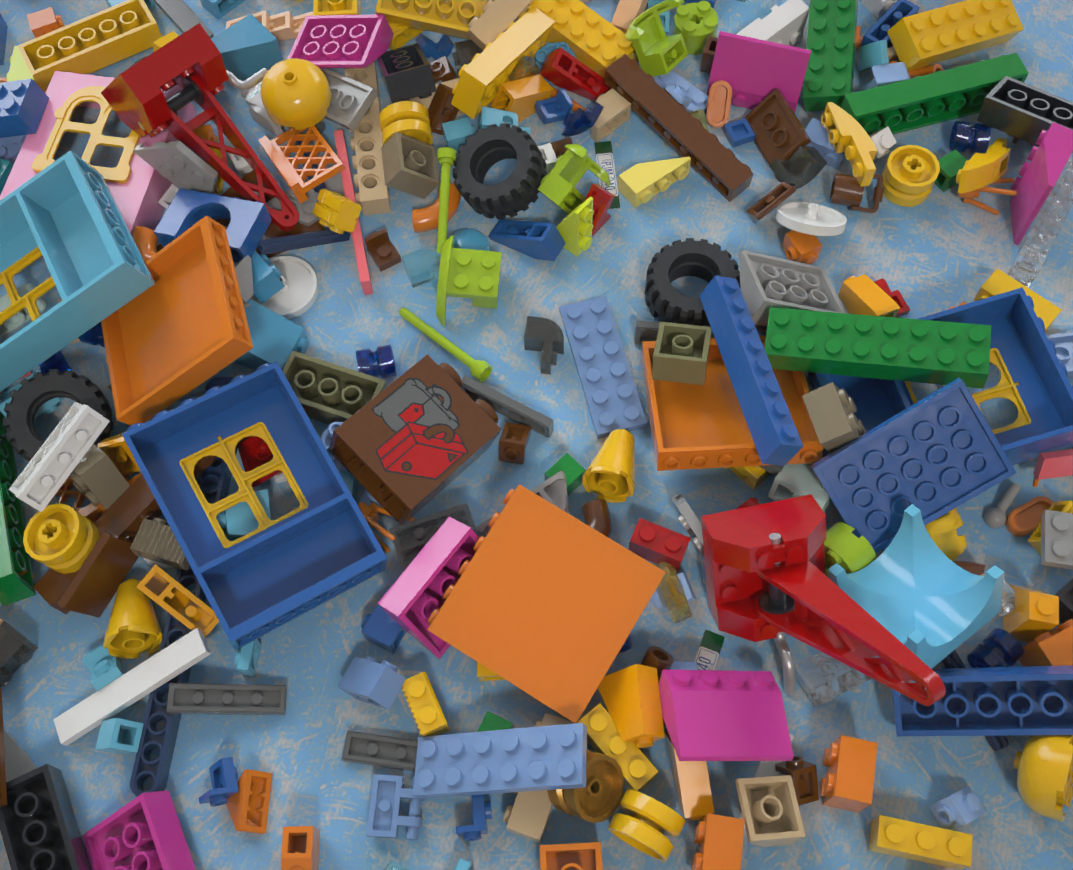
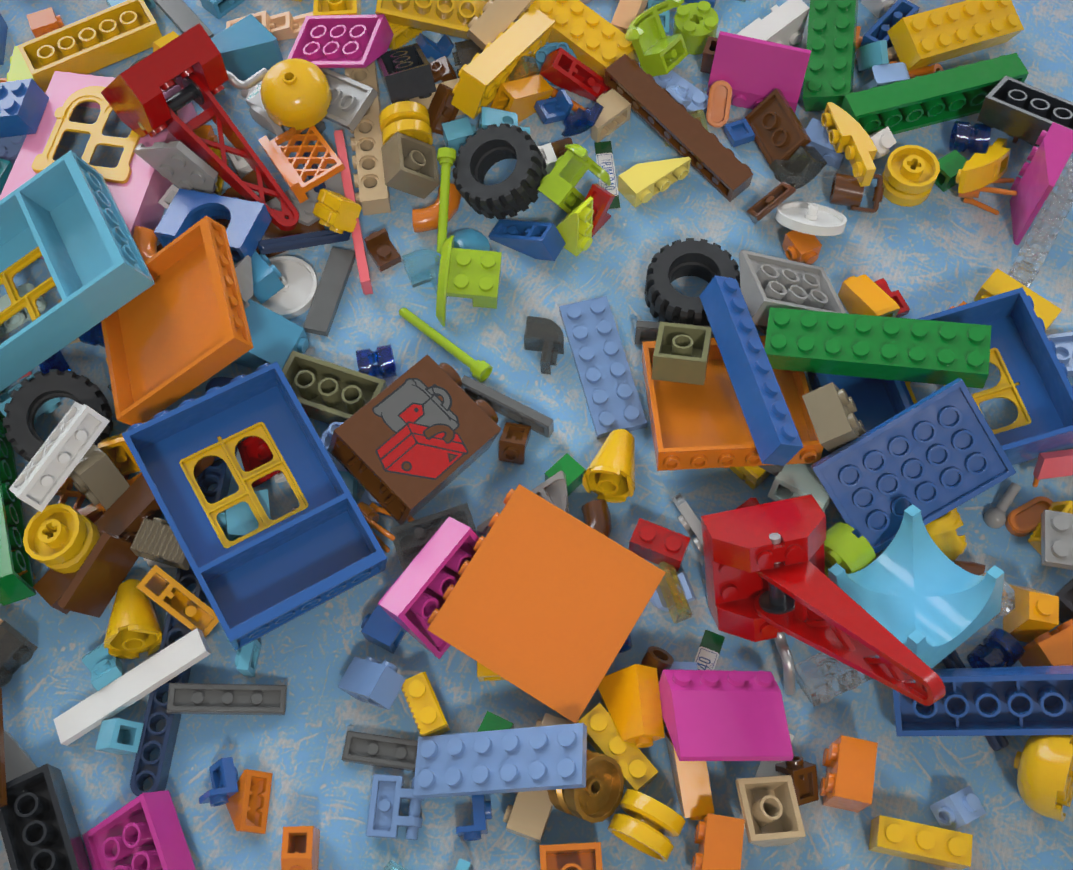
none -> dark grey tile [303,248,356,337]

